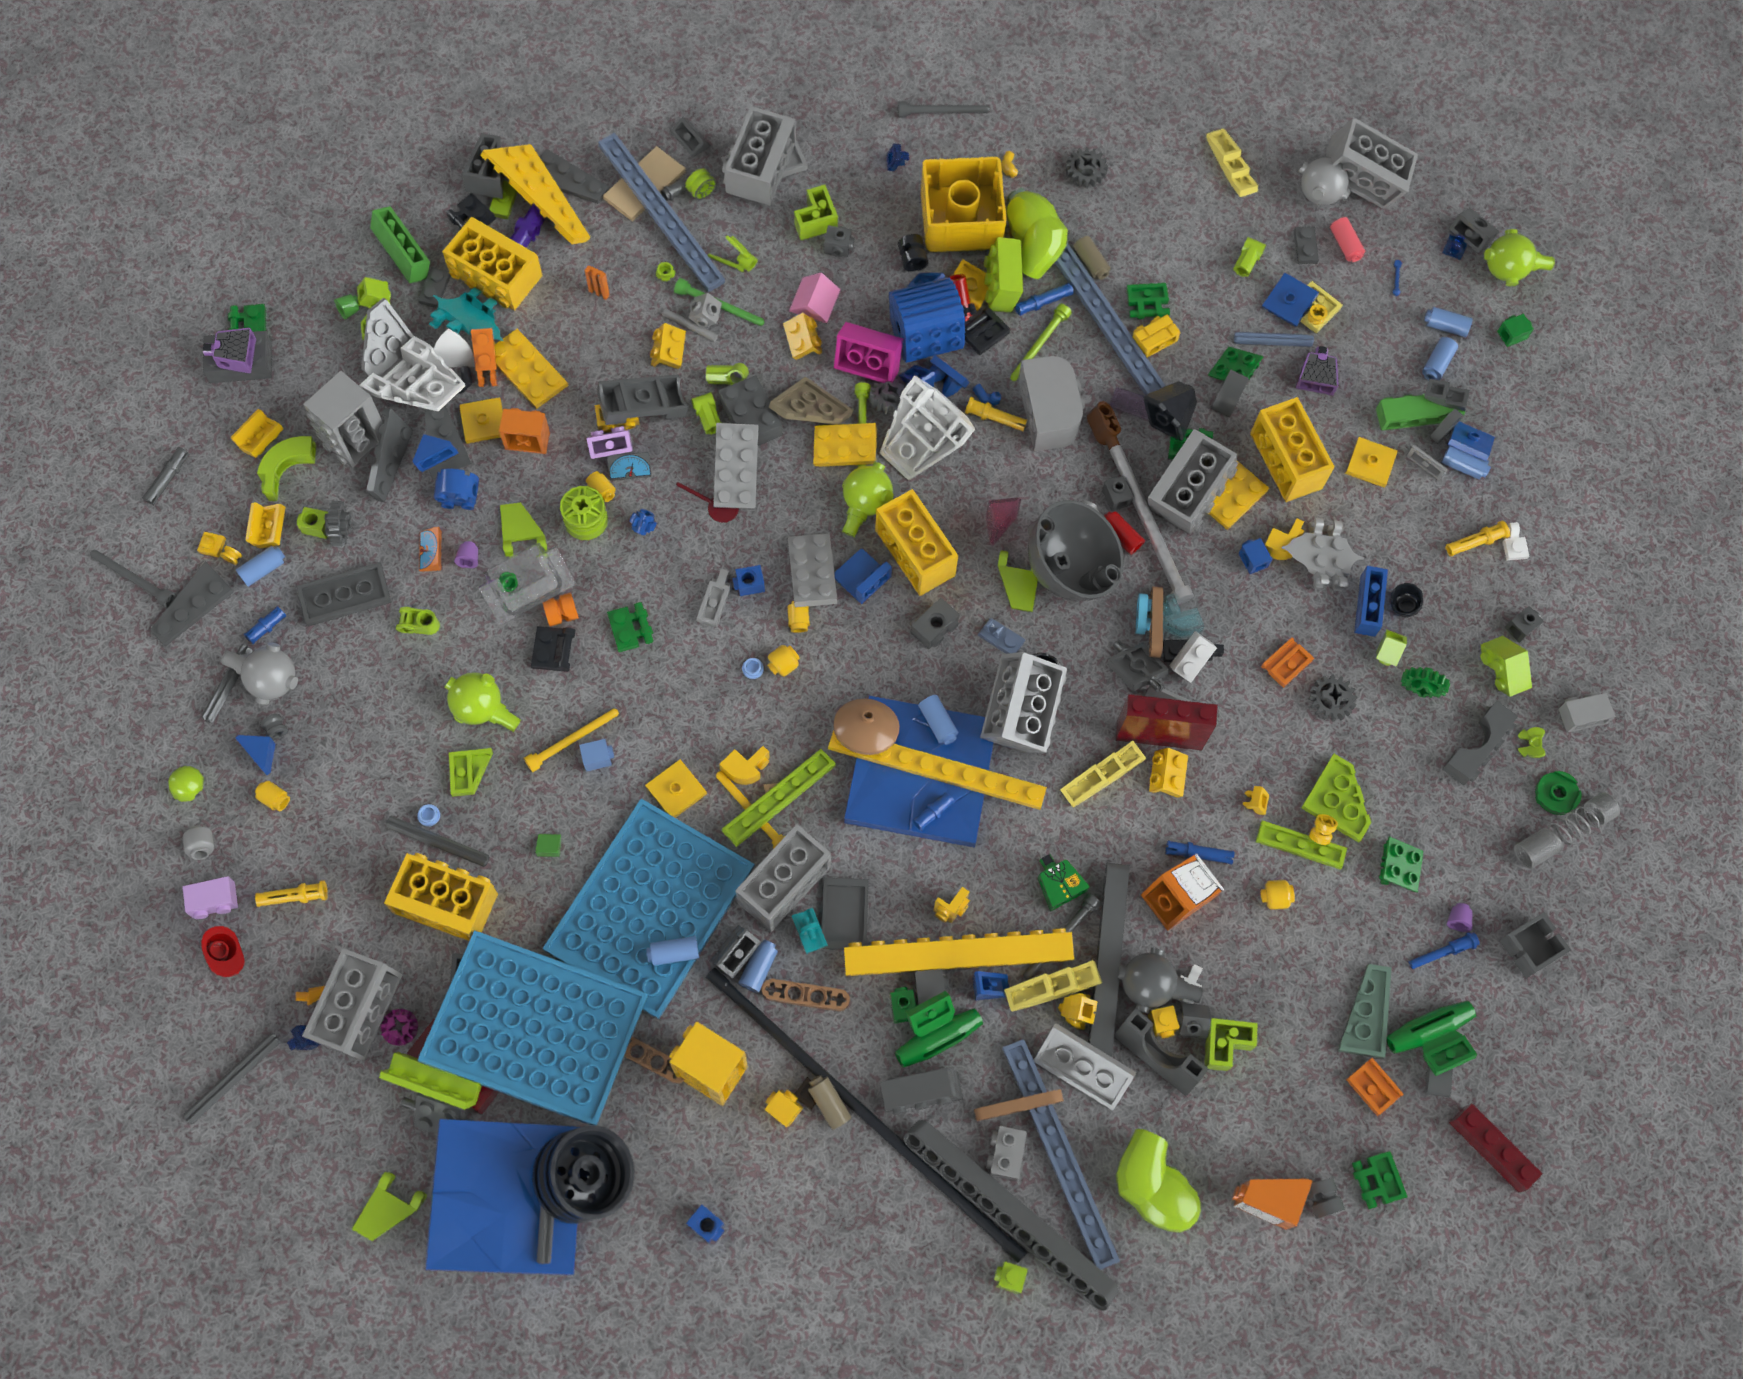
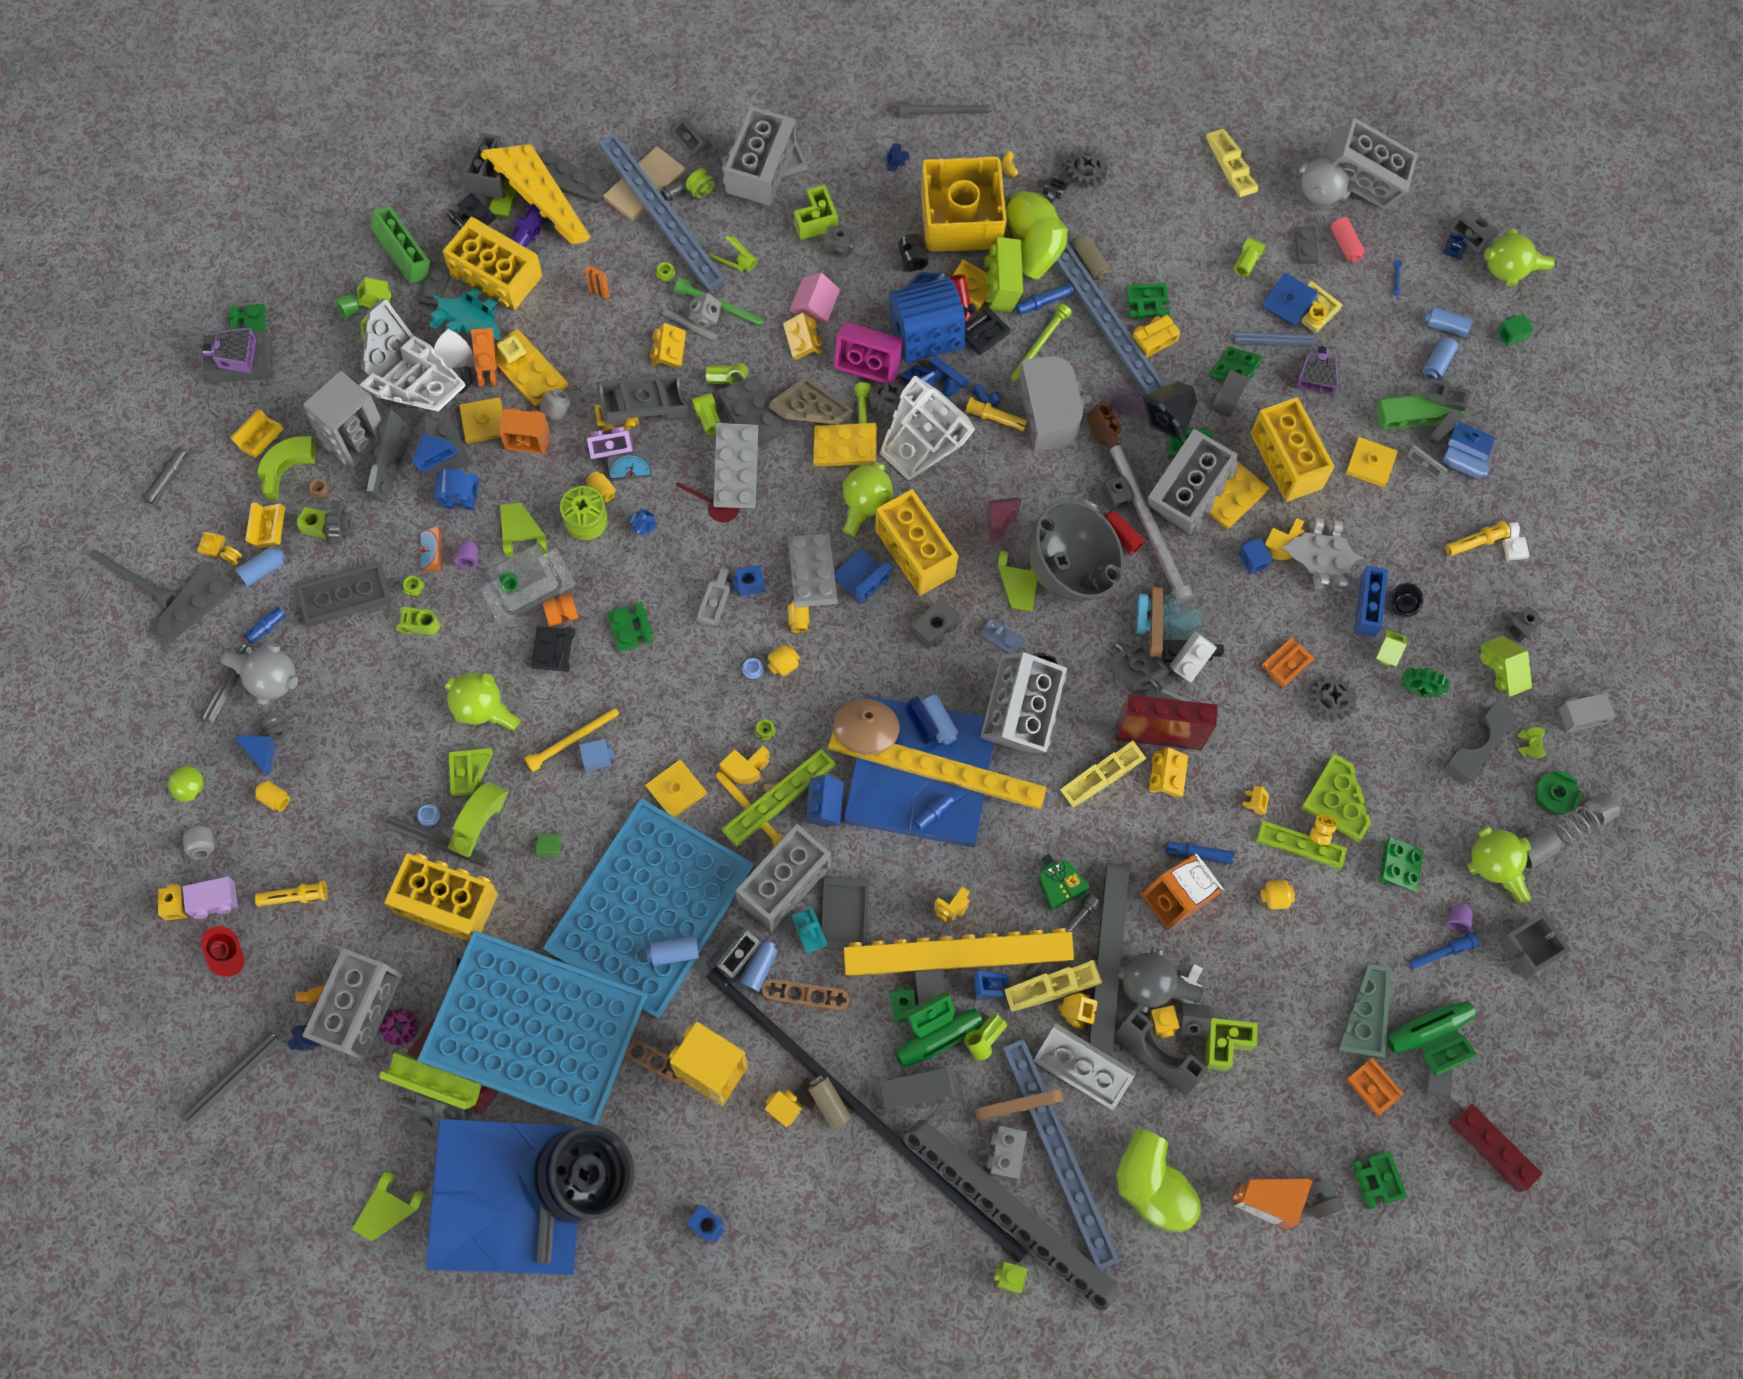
none -> yellow brick [158,884,188,920]
none -> medium nougat plate [309,479,330,499]
none -> lime plate [403,576,424,596]
none -> lime arch [448,782,509,857]
none -> light yellow plate [497,335,526,363]
none -> light grey head [539,389,570,421]
none -> lime plate [755,719,776,740]
none -> blue brick [806,775,844,827]
none -> clear blue tile [905,696,939,745]
none -> lime piece [964,1013,1008,1061]
none -> black hinge [1043,176,1069,204]
none -> lime piece [1467,826,1532,905]

